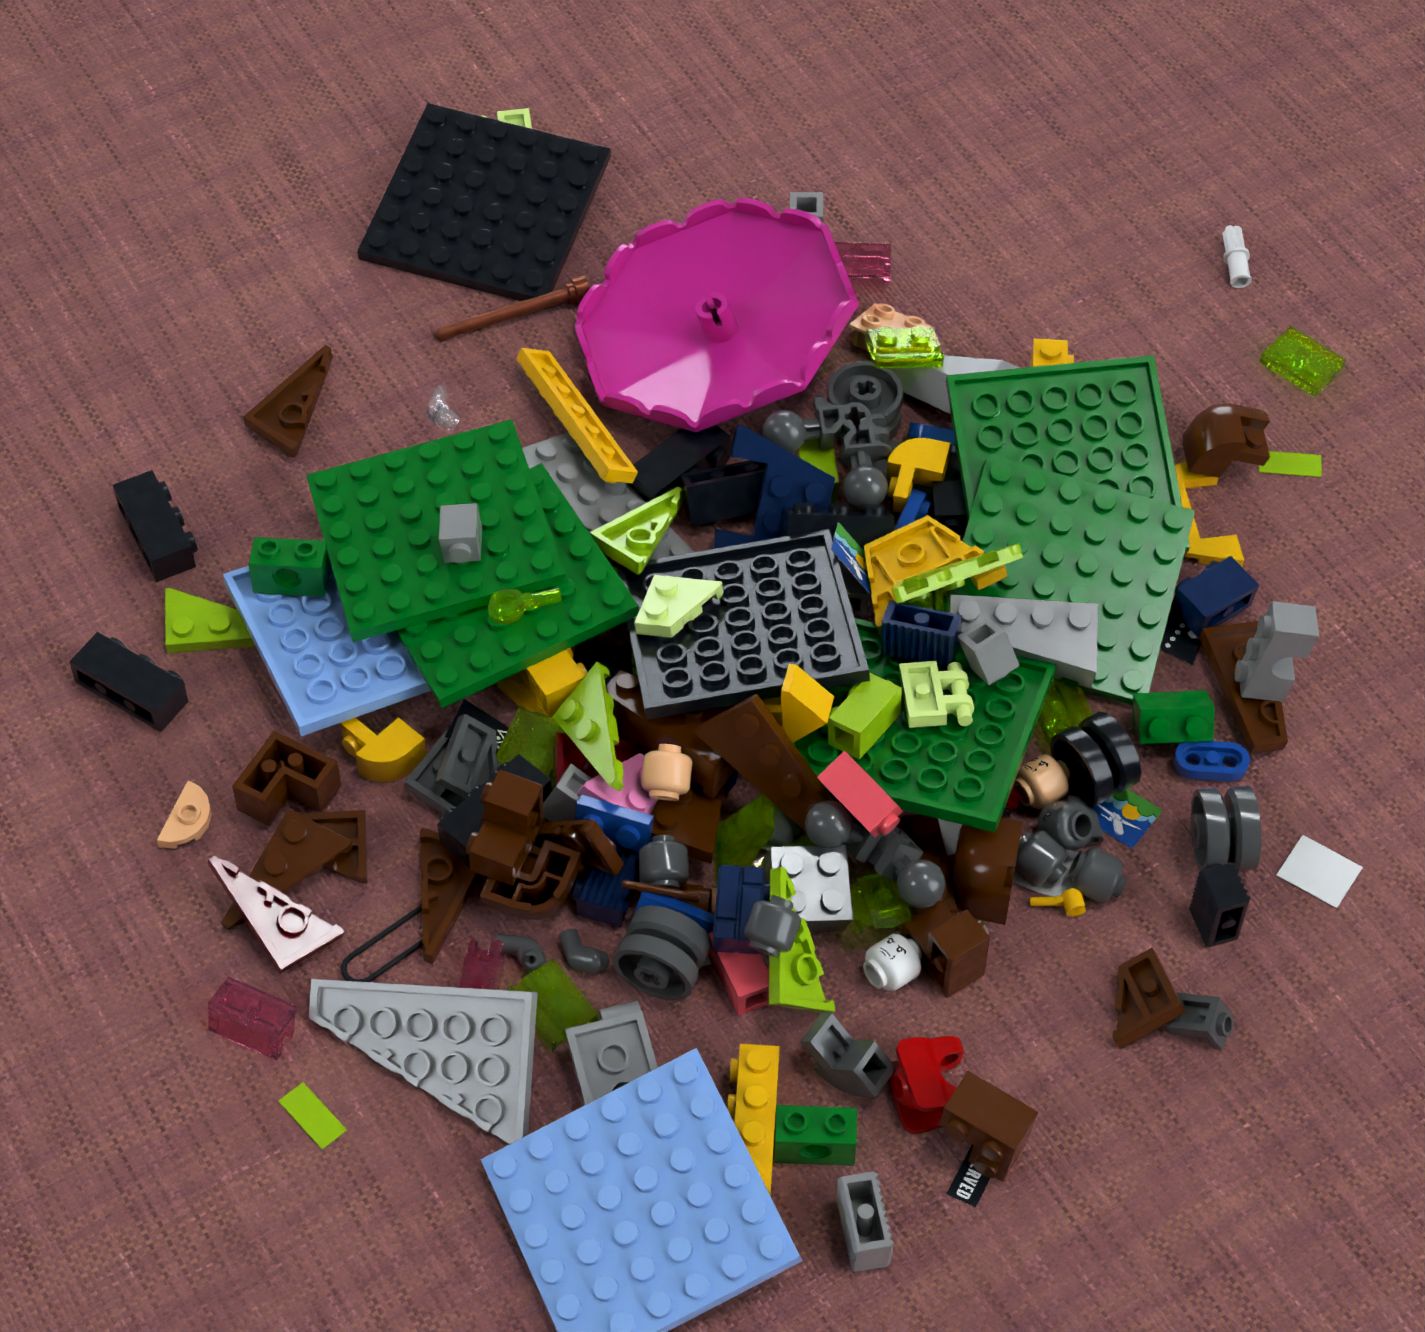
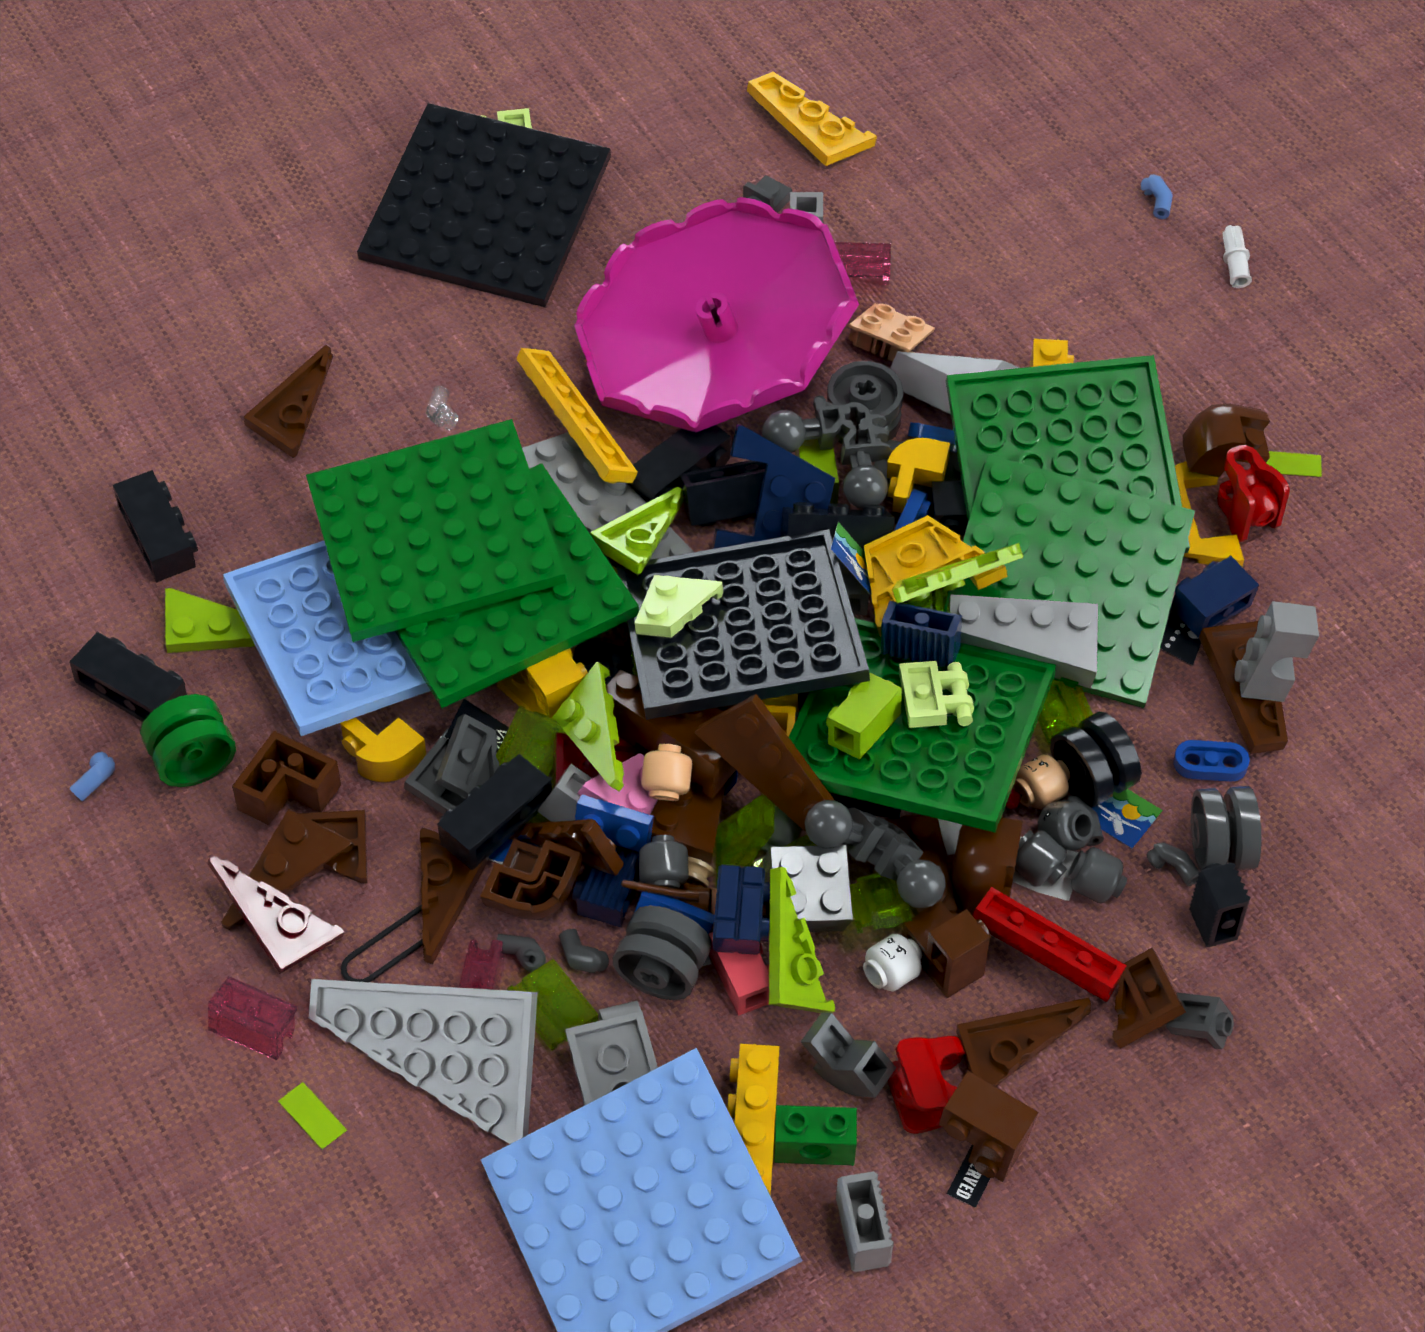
light nougat plate [157,780,212,849] -> none
green brick [248,537,330,597] -> none
copper piece [434,275,590,340] -> none
light grey brick [439,503,482,563] -> none
reddish brown brick [465,770,543,886] -> none
clear neon green plate [488,588,562,624] -> none
dark grey head [743,895,801,957] -> none
yellow slope [781,664,834,743] -> none
coral brick [817,751,903,838] -> none
clear neon green plate [865,326,945,368] -> none
light grey brick [957,617,1020,685] -> none
yellow hand [1030,888,1086,917] -> none
green brick [1132,690,1215,744] -> none
clear neon green plate [1260,325,1346,397] -> none
white sticker [1276,835,1363,908] -> none
none -> medium blue arm [70,752,115,801]
none -> green wheel [140,694,236,788]
none -> tan bush [686,857,715,888]
none -> dark grey bracket [743,175,792,213]
none -> yellow wing [747,72,877,166]
none -> reddish brown wing [956,997,1091,1087]
none -> red fence [972,887,1127,1002]
none -> medium blue arm [1141,174,1173,219]
none -> dark grey arm [1147,842,1200,886]
none -> red piece [1217,445,1290,542]

